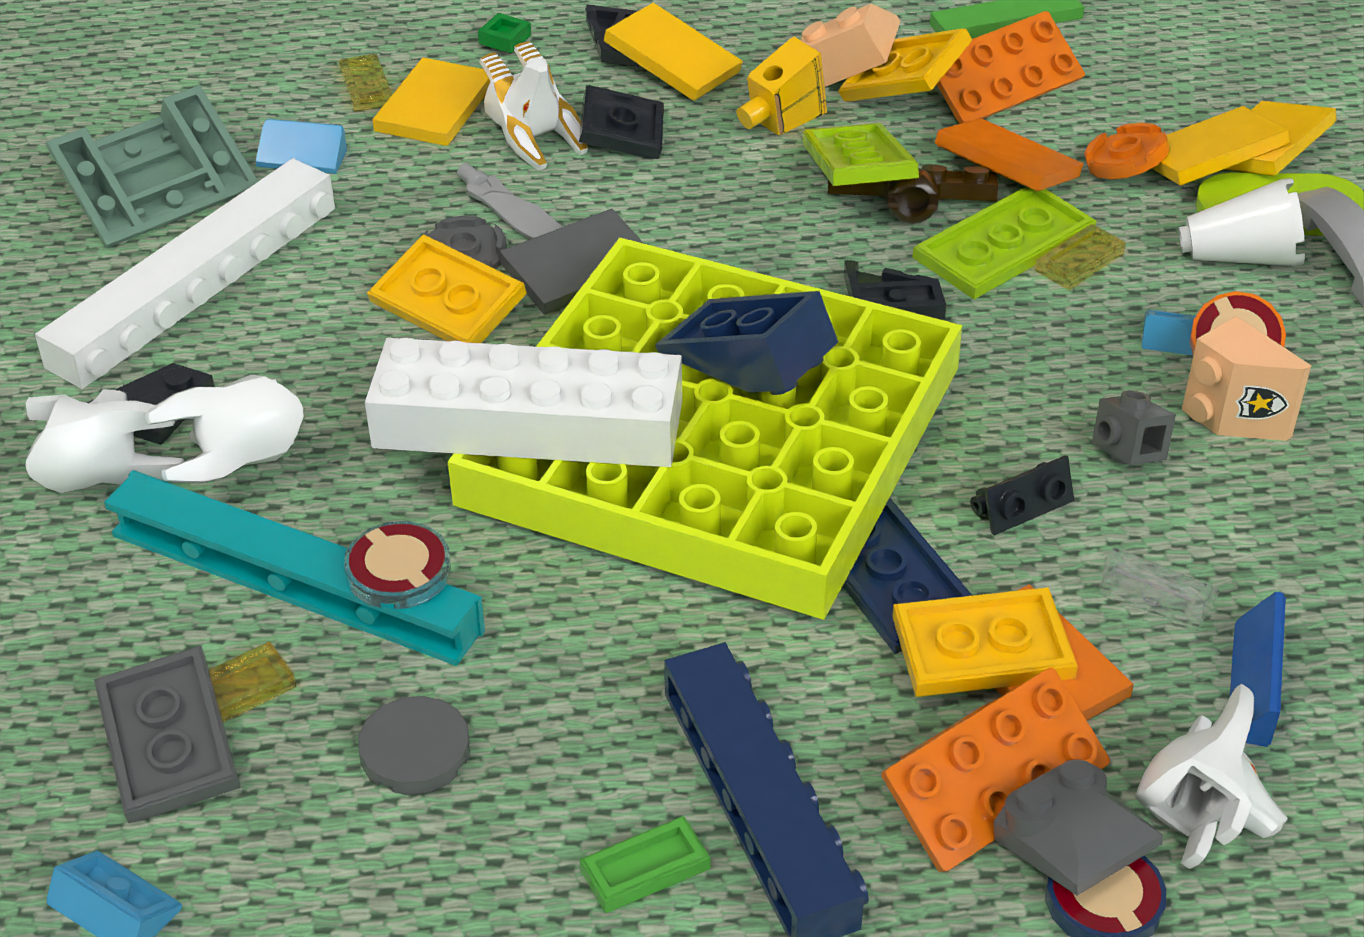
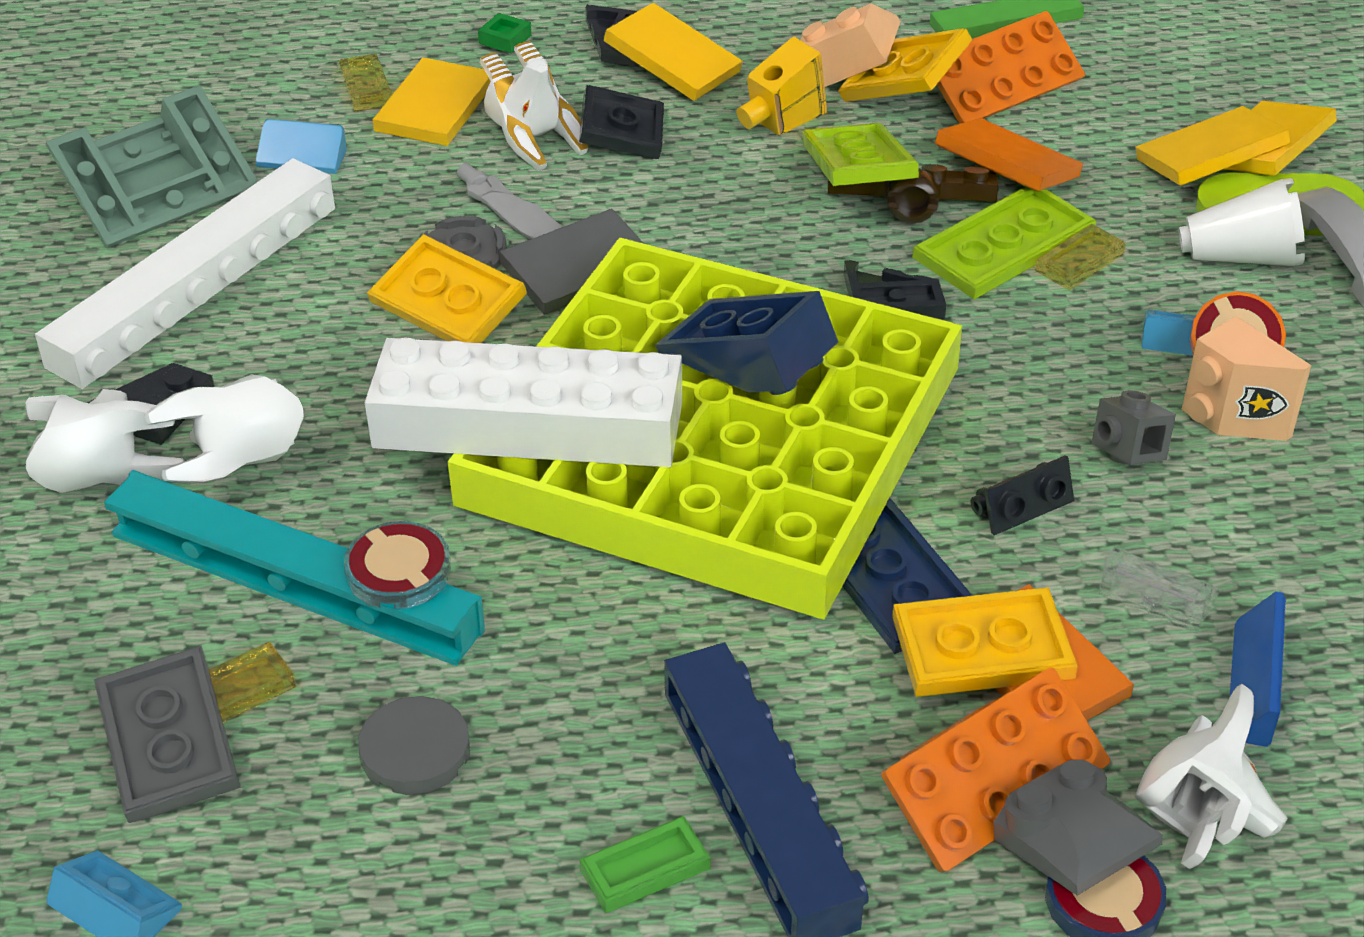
orange tile [1084,122,1170,180] -> none

